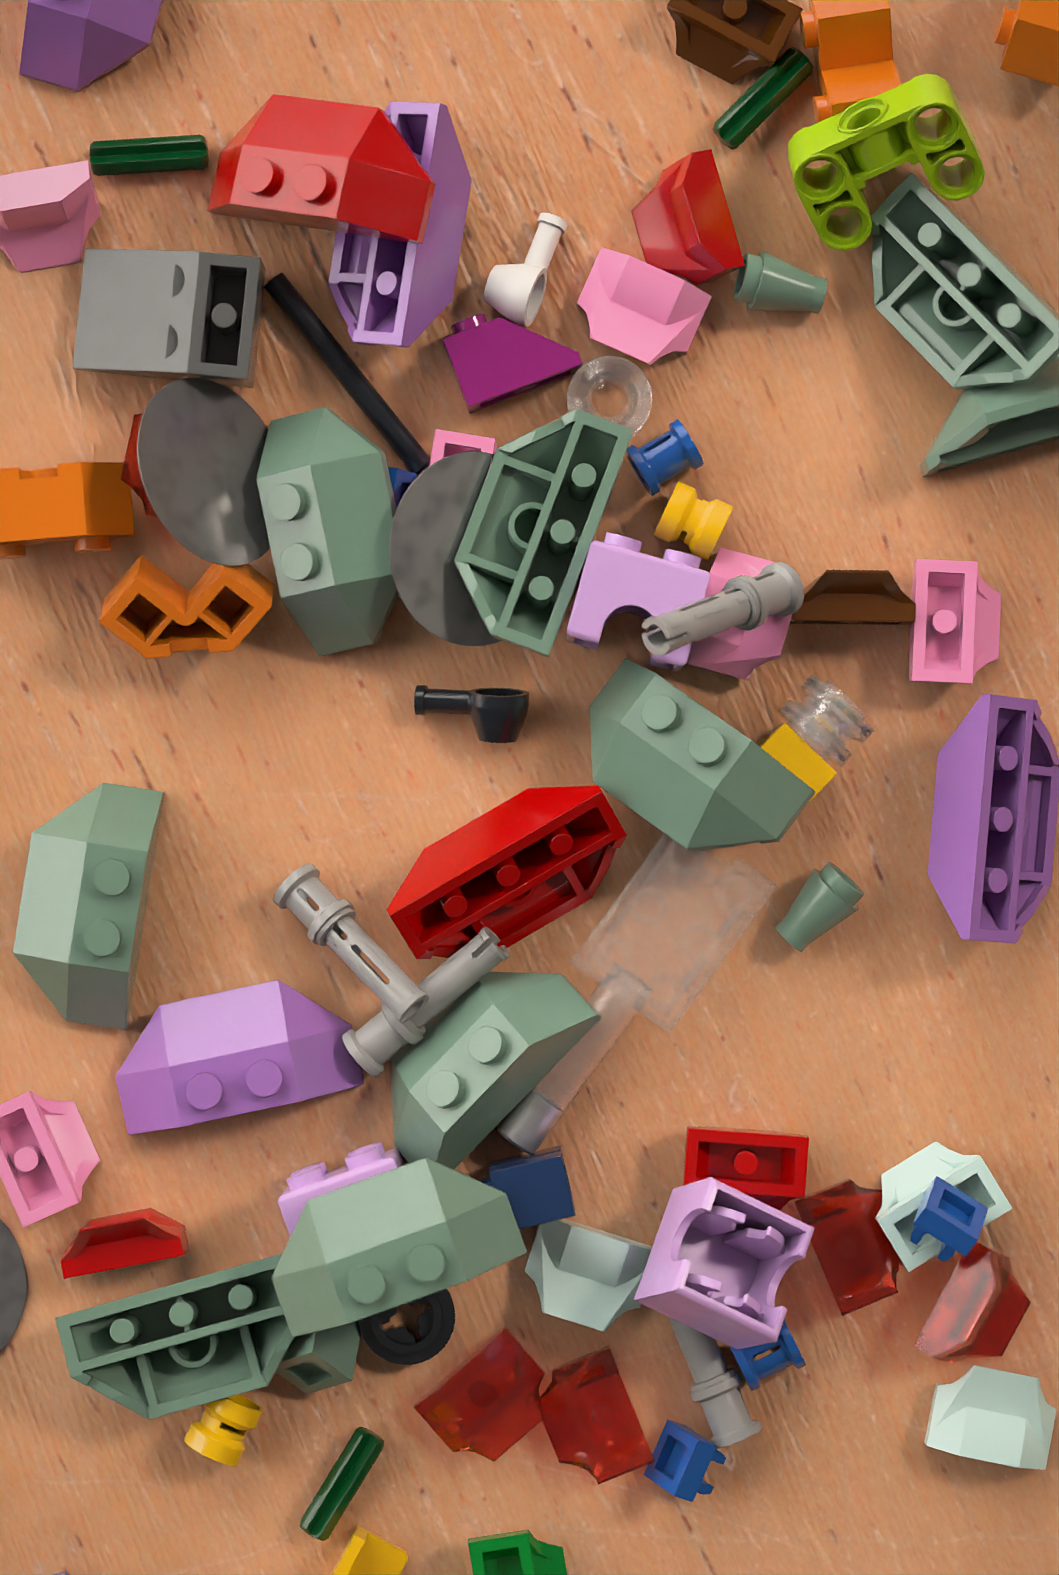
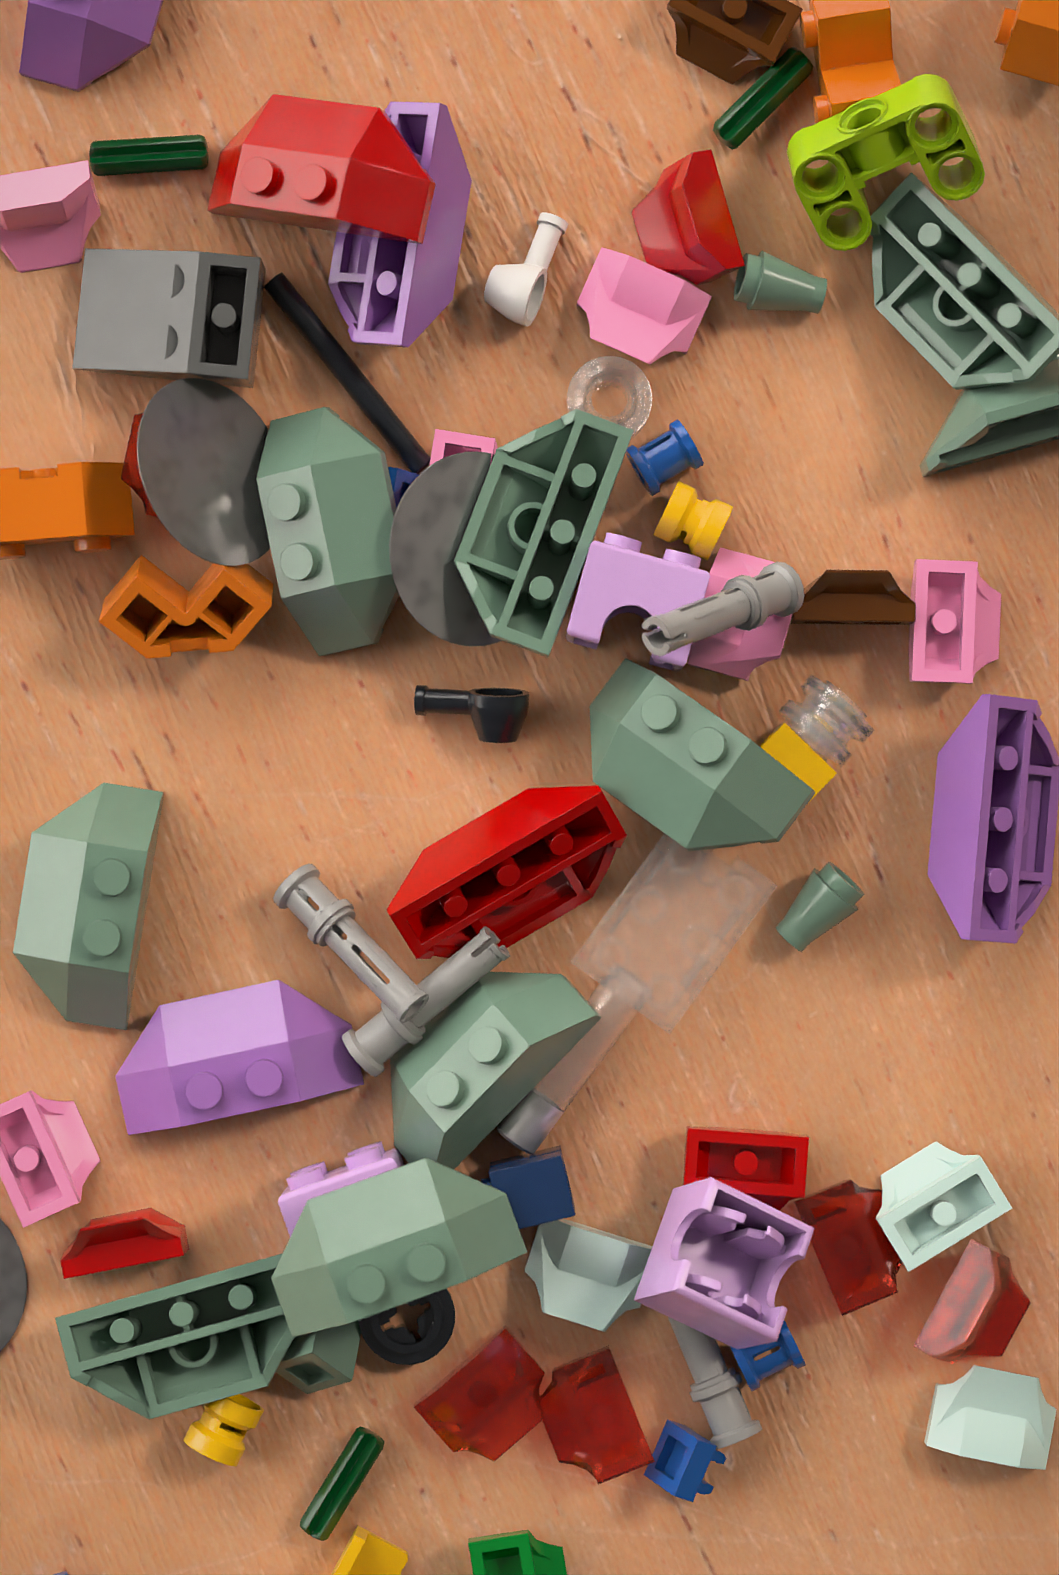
magenta slope [443,314,583,414] -> none
blue tile [910,1176,988,1262] -> none

